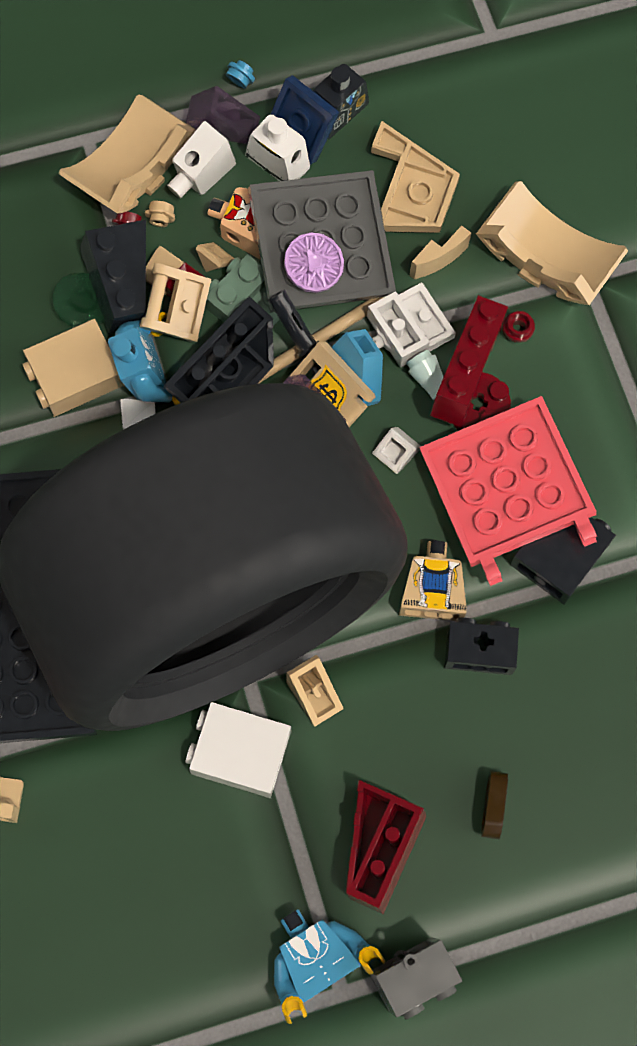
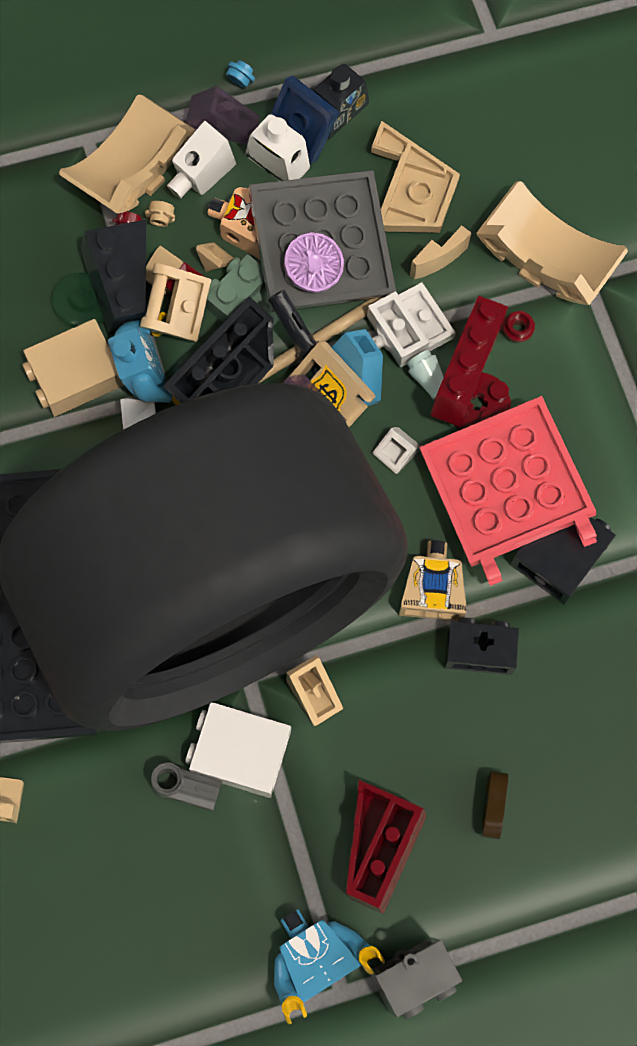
none -> dark grey piece [151,763,222,812]

